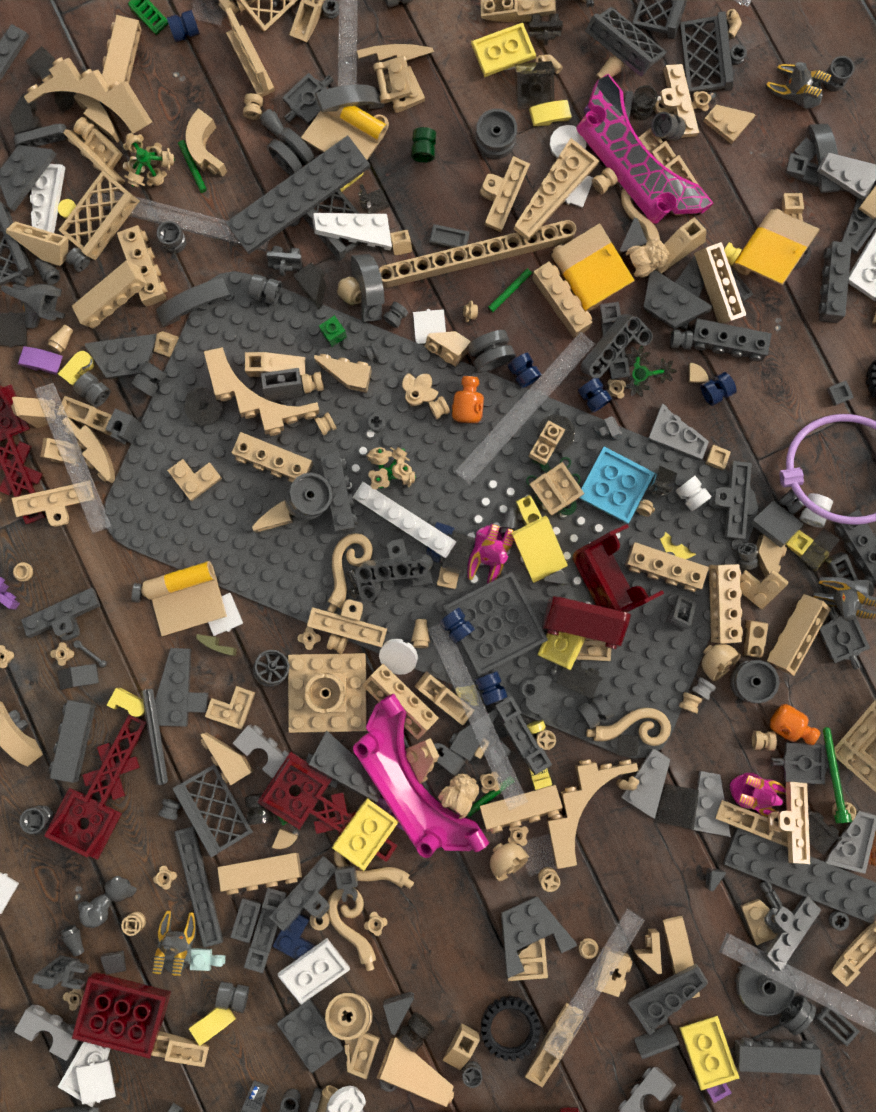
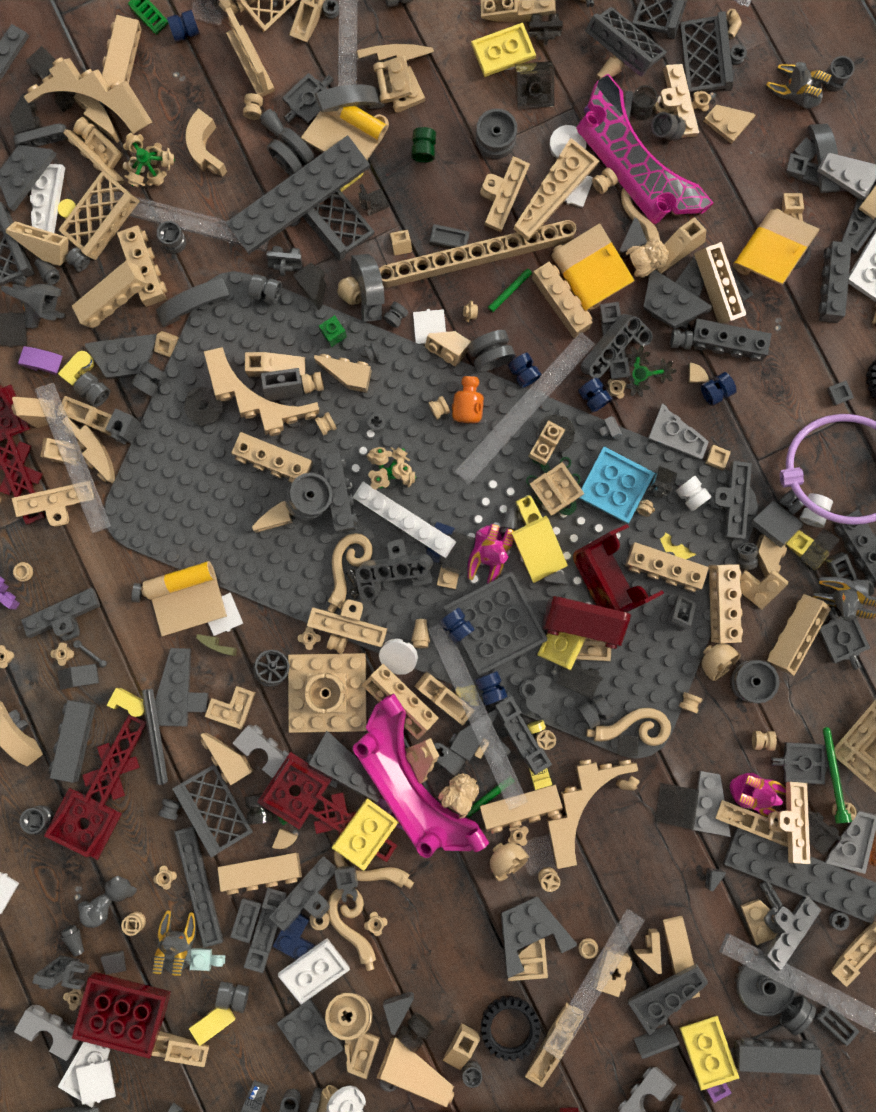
tan cone [47,325,73,354] -> none
tan plate [167,459,222,501] -> none
green bar [178,140,207,193] -> none
white wing [312,213,392,251] -> none
tan plate [402,374,438,406] -> none
tan plate [480,772,501,793] -> none
light yellow slope [529,100,572,126] -> none
tan arm [535,55,563,74] -> none
light grey wing [621,748,670,819] -> none
tan slope [638,128,699,185] -> none
light grey wheel [692,677,716,701] -> none
light yellow wheel [724,242,742,266] -> none
tan leg [744,620,768,658] -> none
orange piece [769,704,821,745] -> none

